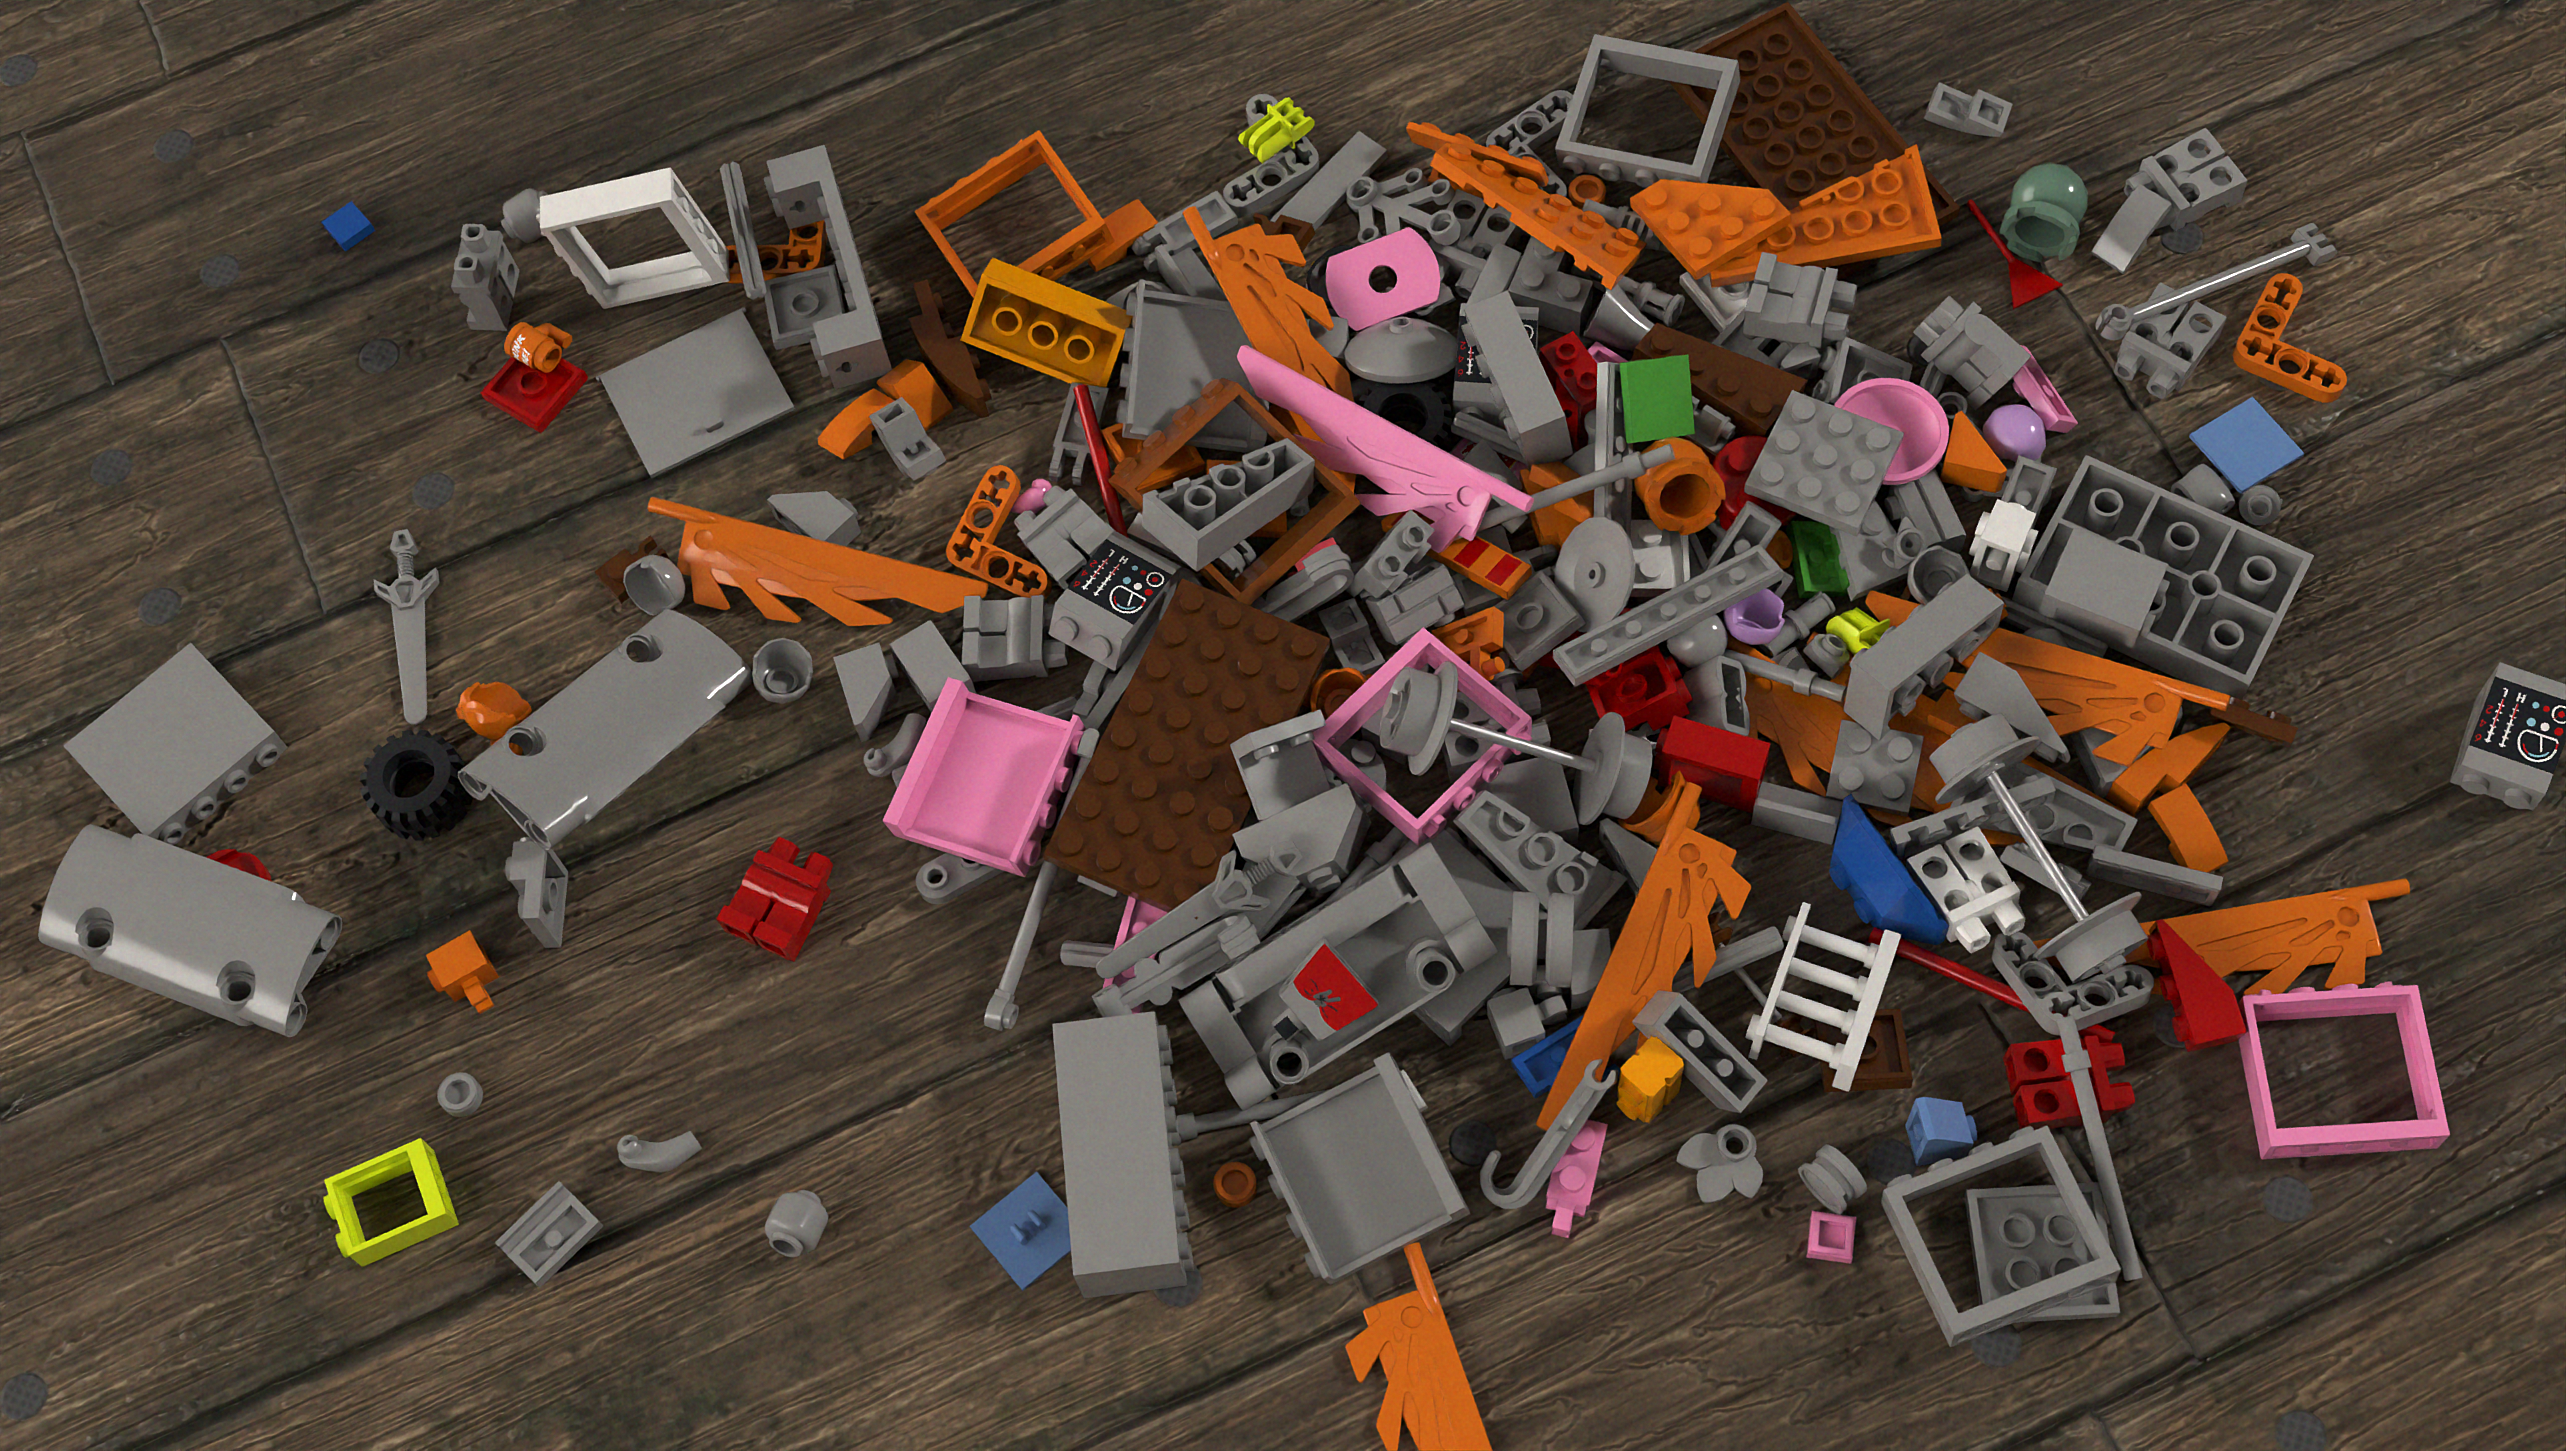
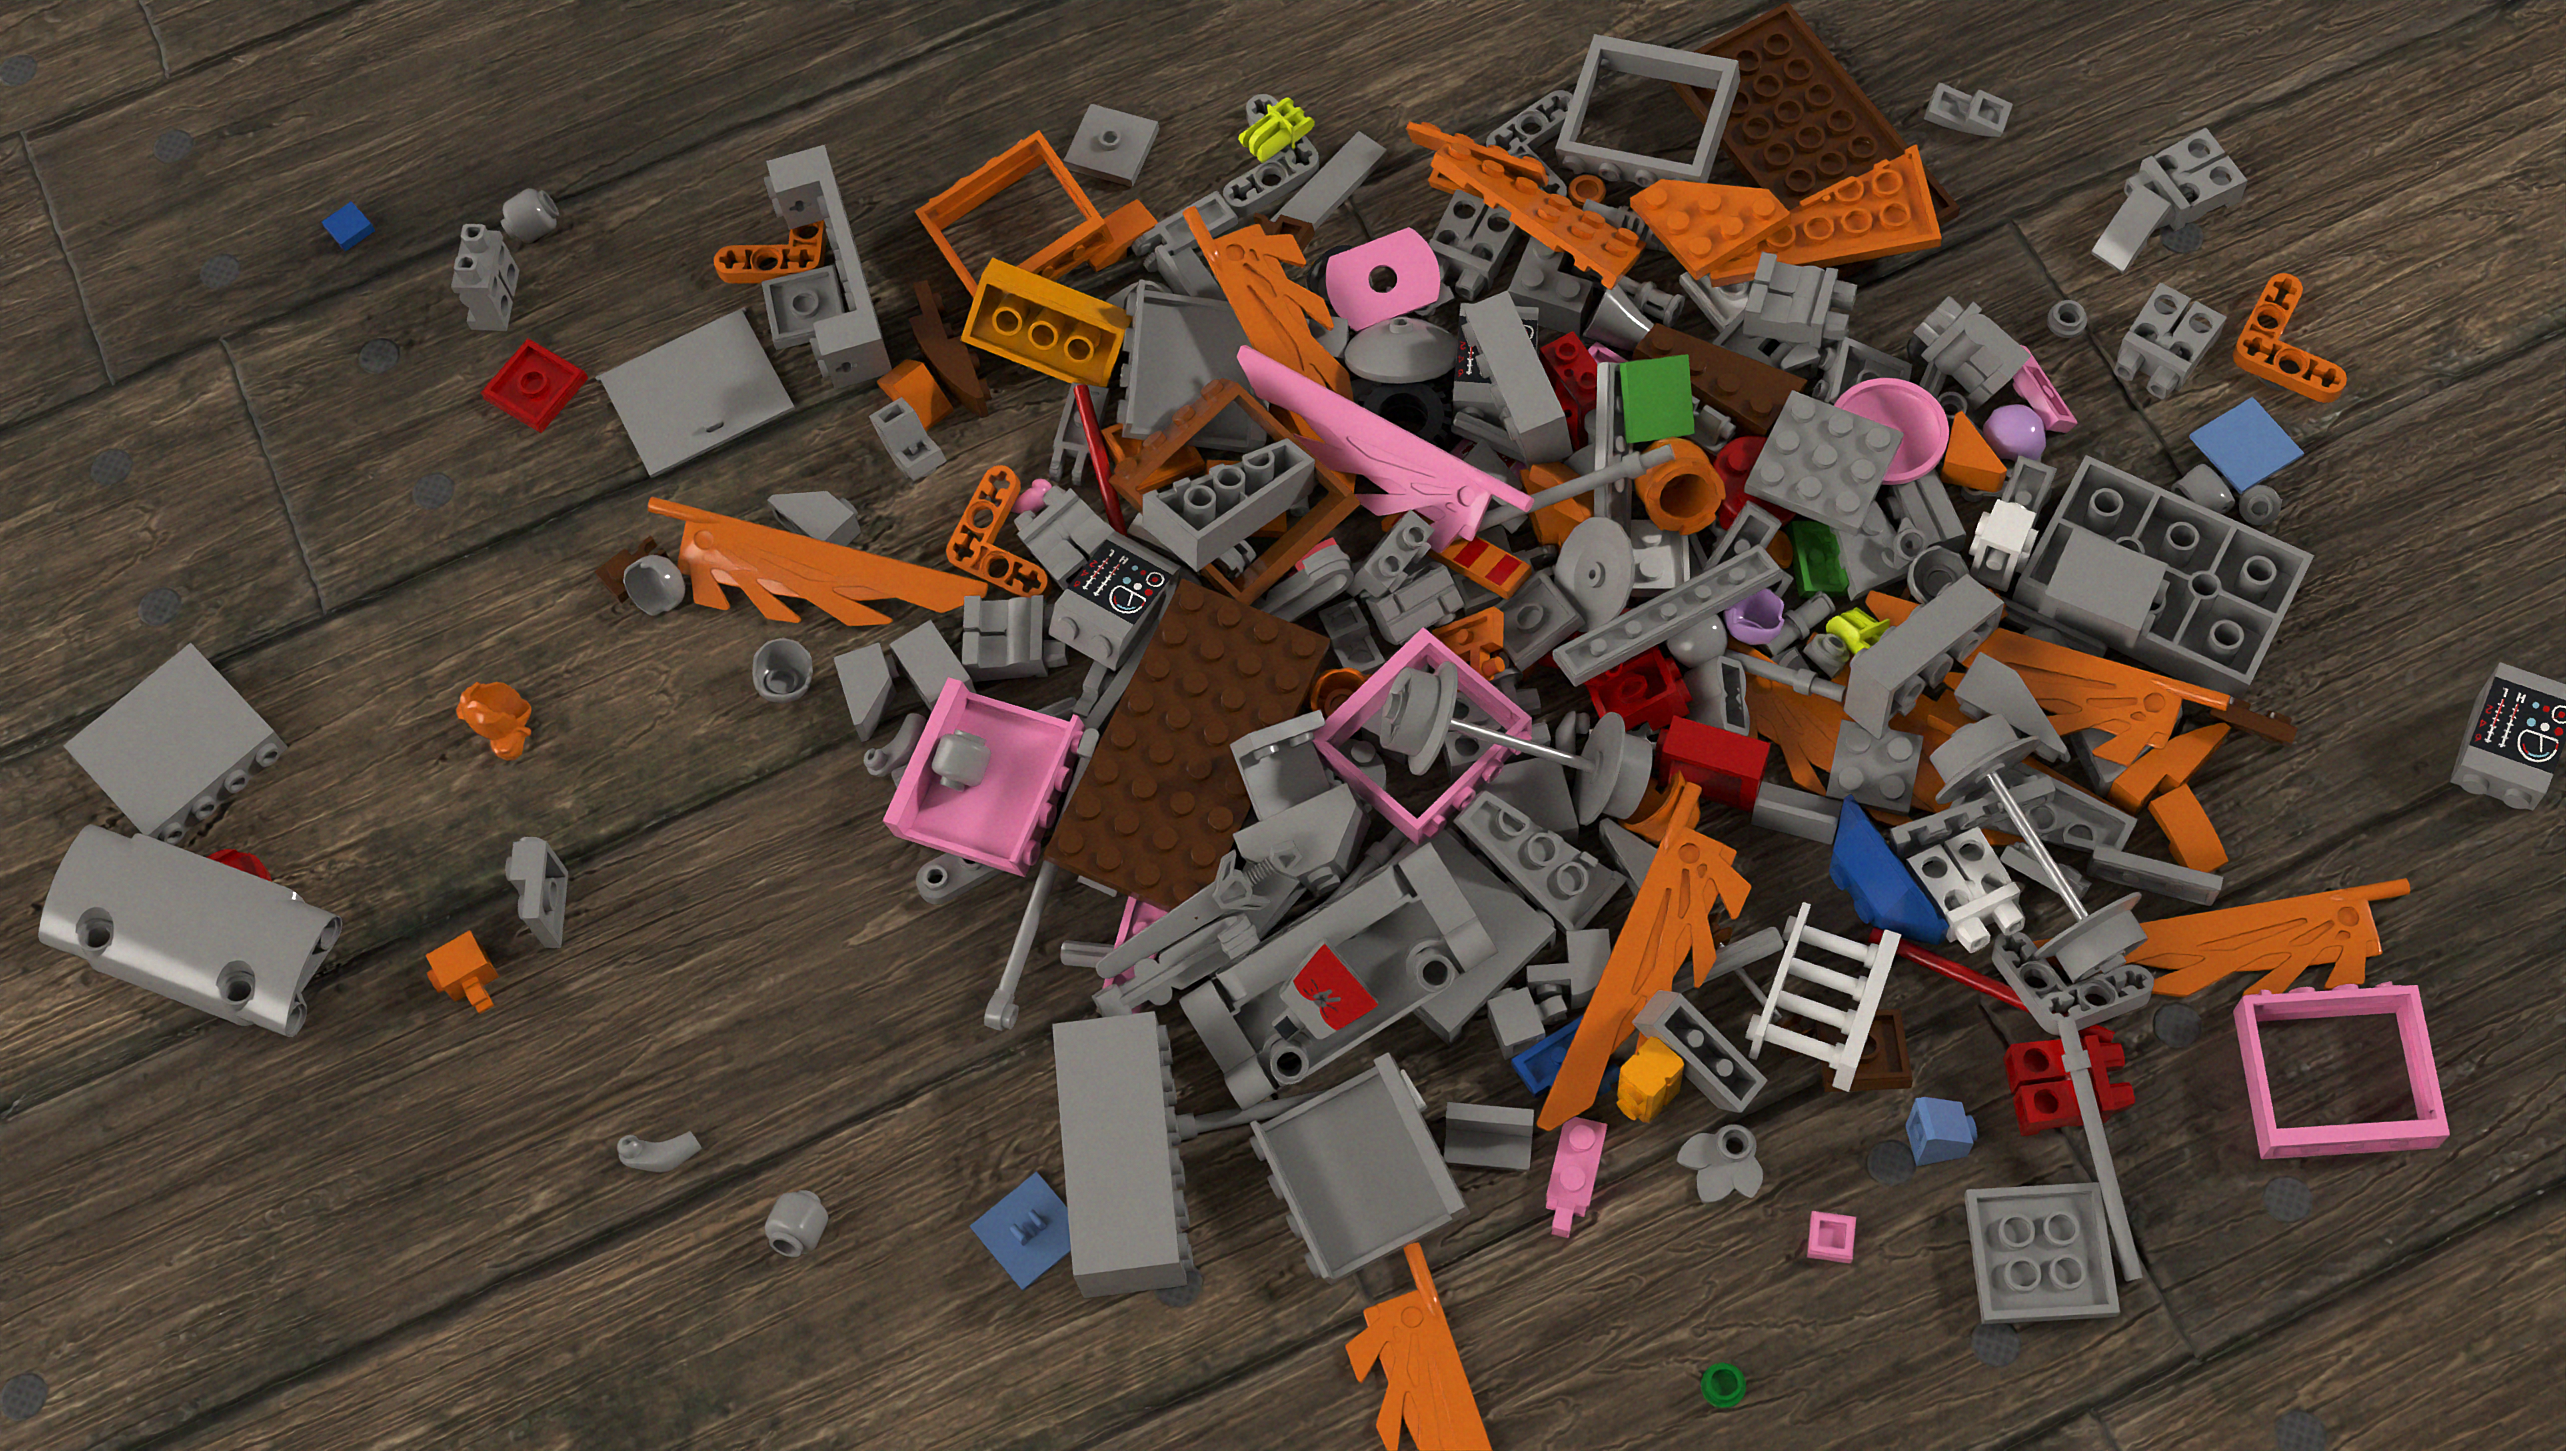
neon yellow window [323,1138,459,1267] -> none
black tyre [360,729,473,841] -> none
light grey sword [374,529,439,725] -> none
light grey tile [437,1072,483,1117] -> none
light grey panel [458,609,753,850] -> none
light grey plate [495,1181,603,1288] -> none
orange piece [504,322,572,373] -> none
white window [536,167,730,309] -> none
red hips [716,837,833,962] -> none
light grey axle [720,162,767,300] -> none
orange slope [818,388,895,460] -> none
orange tile [1213,1162,1257,1208] -> none
light grey plant [1346,168,1461,245] -> none
light grey slope [1467,243,1522,304] -> none
light grey piece [1480,1059,1618,1209] -> none
light grey wheel [1507,891,1574,987] -> none
light grey wheel [1798,1144,1867,1214] -> none
light grey window [1881,1126,2121,1348] -> none
red piece [1967,200,2063,310] -> none
sand green tile [2000,162,2088,262] -> none
light grey hinge [2095,223,2338,340] -> none
red slope [2146,919,2247,1053] -> none
none -> light grey head [931,728,991,792]
none -> light grey plate [1063,103,1159,187]
none -> light grey panel [1444,1102,1534,1172]
none -> light grey arm [1555,711,1590,765]
none -> green plate [1701,1363,1746,1409]
none -> light grey plate [2047,300,2087,338]

